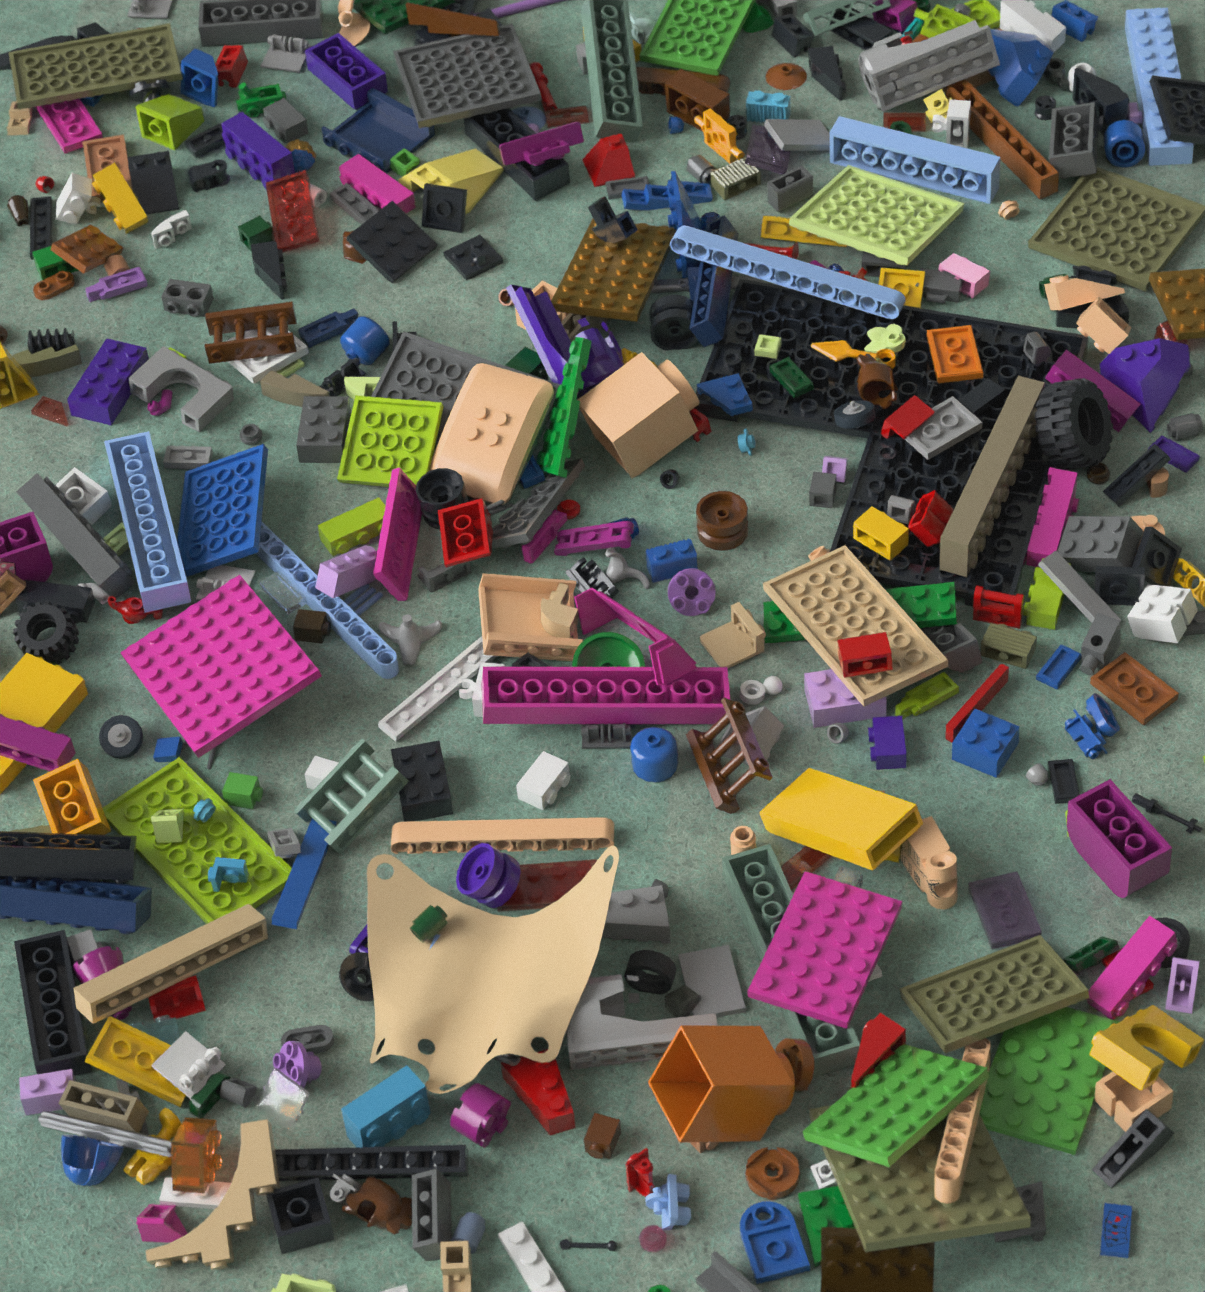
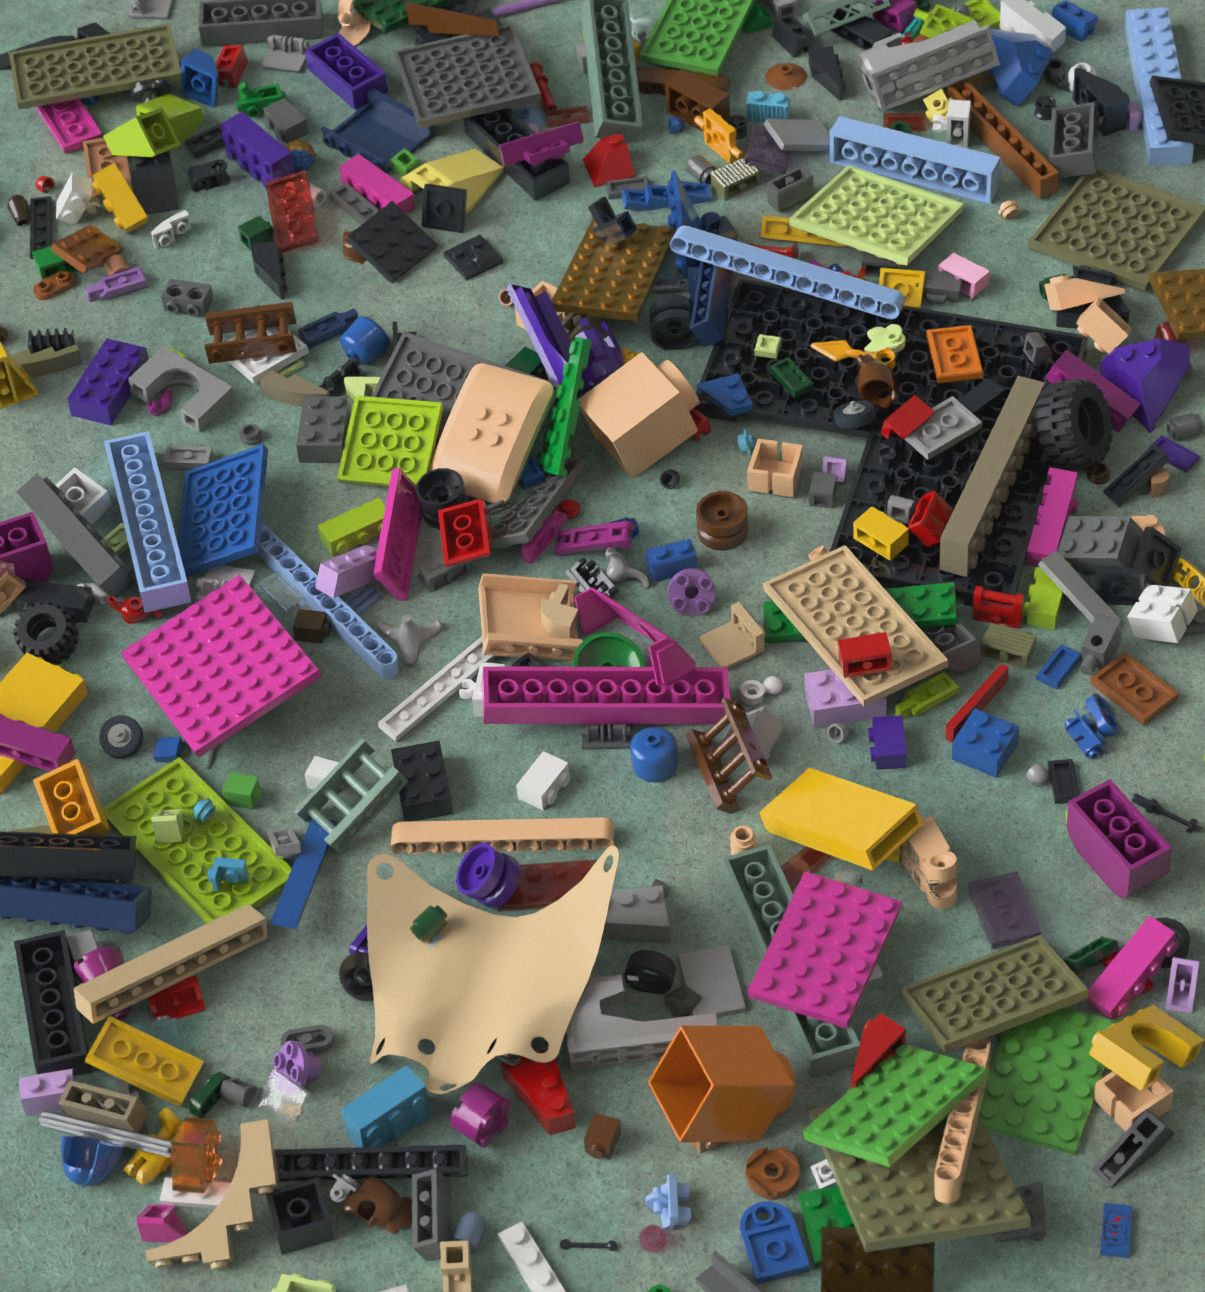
tan slope [7,101,33,135] -> none
clear red tile [31,396,68,427] -> none
white hinge [151,1032,226,1099] -> none
red hinge [625,1148,655,1197] -> none
dark orange piece [775,1038,814,1092] -> none
blue head [1103,120,1145,168] -> none
none -> lime slope [103,107,181,157]
none -> light nougat piece [747,439,803,497]

